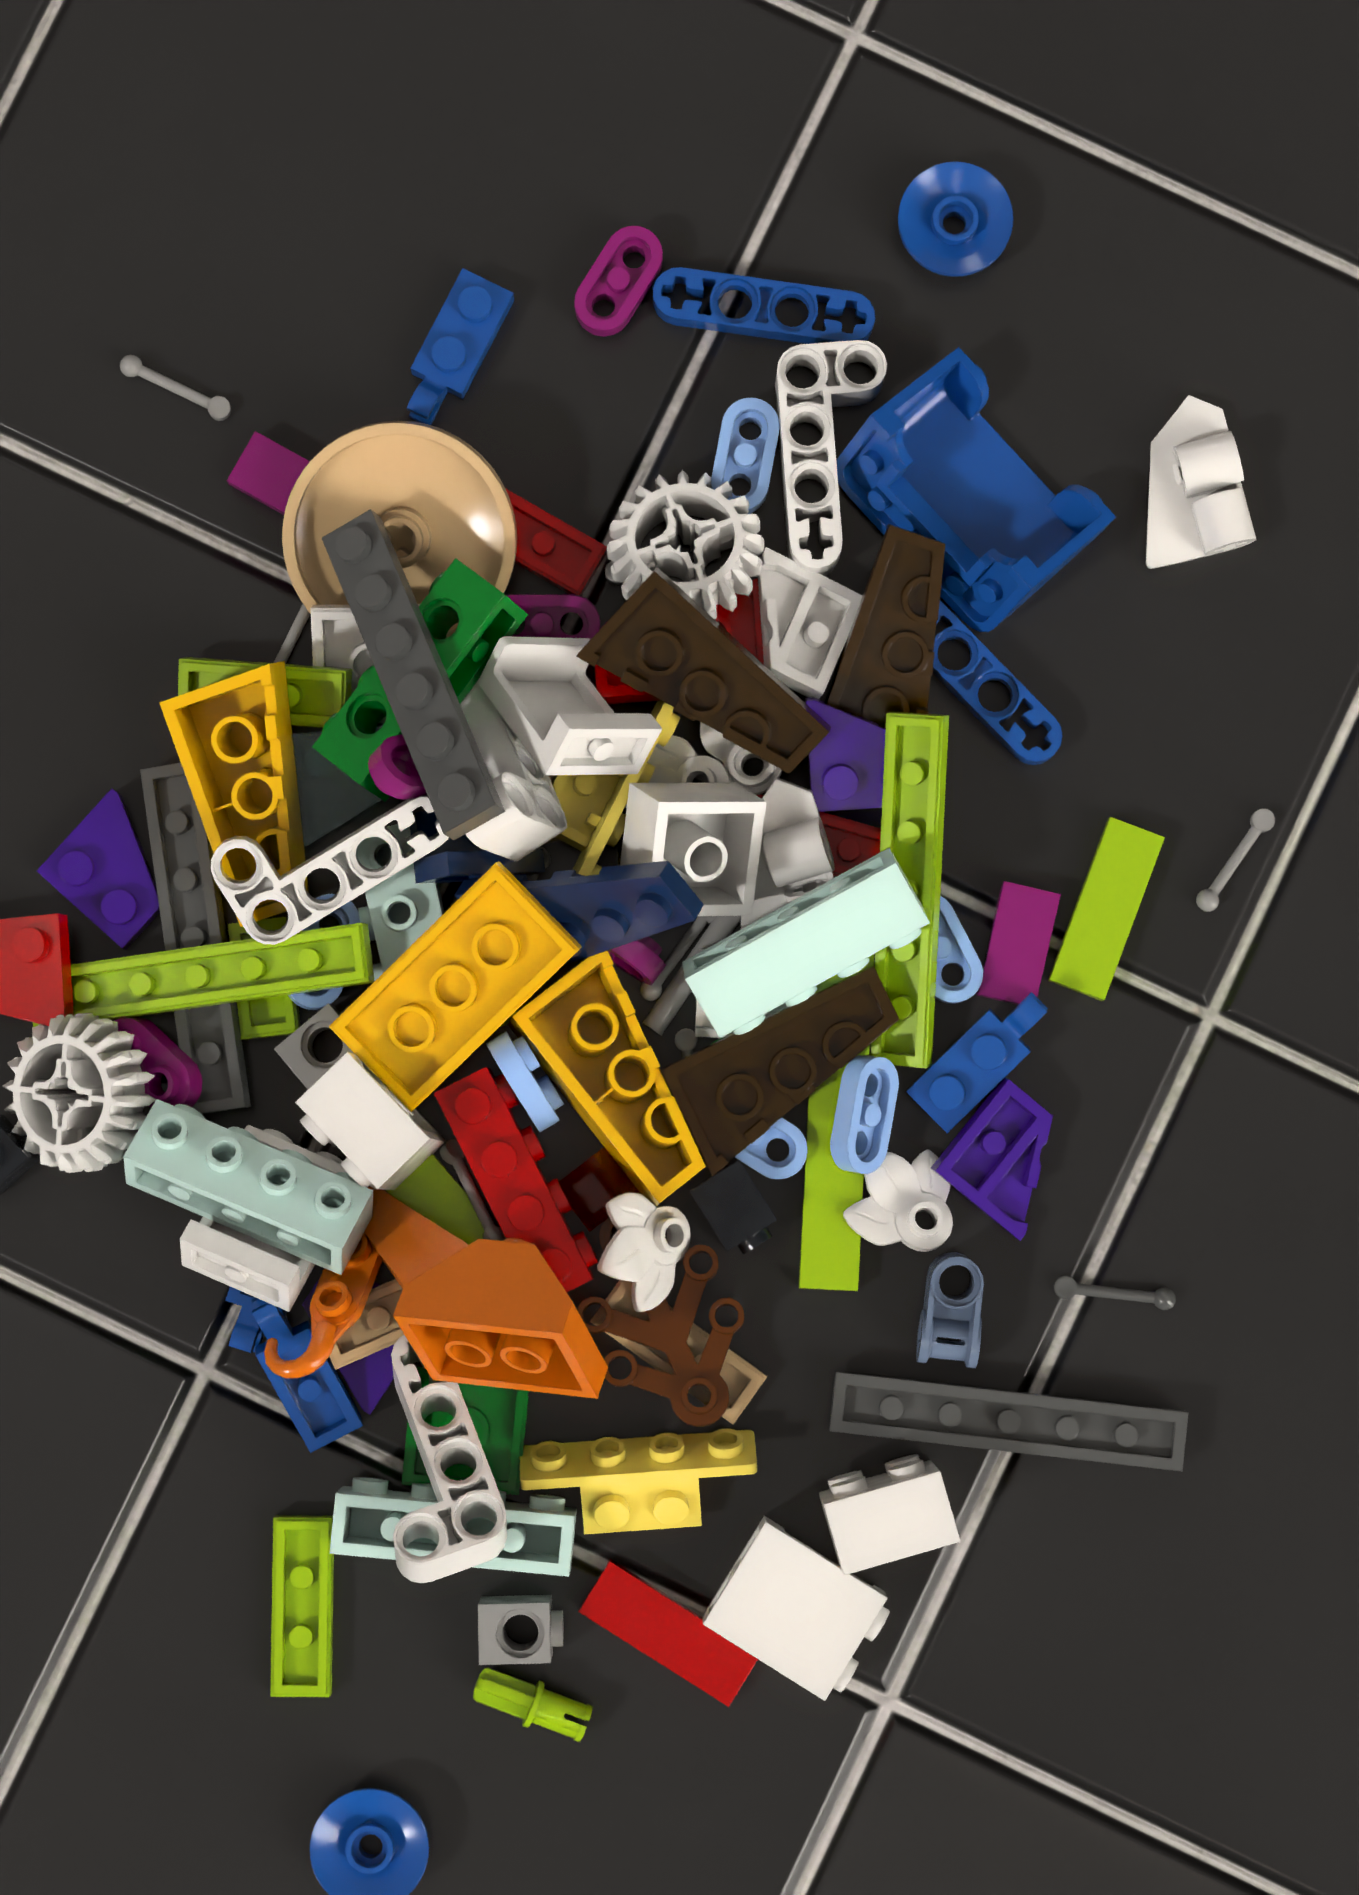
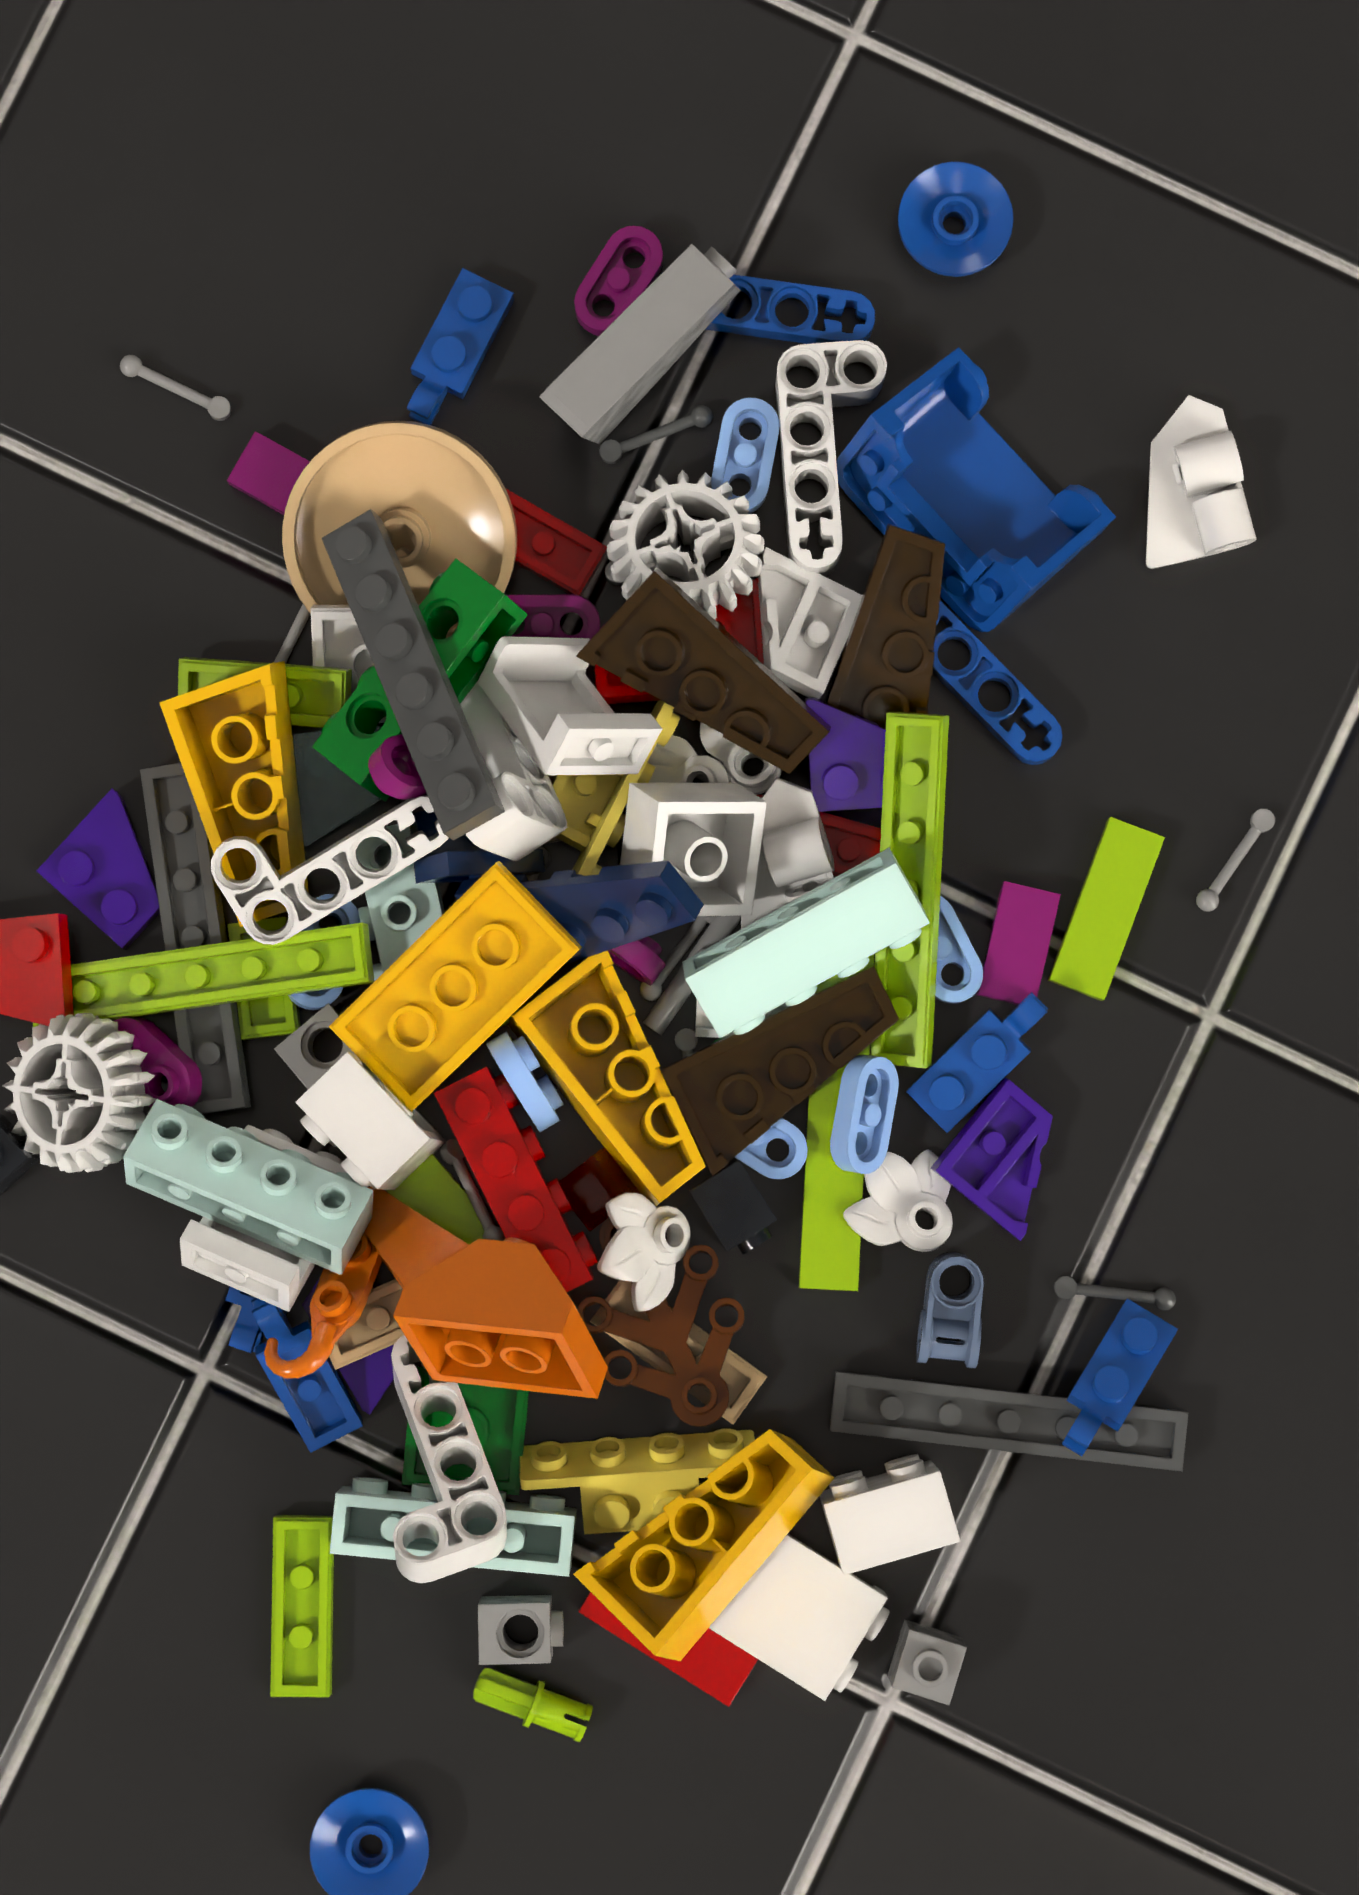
none -> light grey slope [539,244,741,444]
none -> yellow wedge [573,1429,834,1661]
none -> dark grey hinge [599,405,714,464]
none -> light grey brick [887,1619,967,1705]
none -> blue plate [1062,1299,1178,1456]

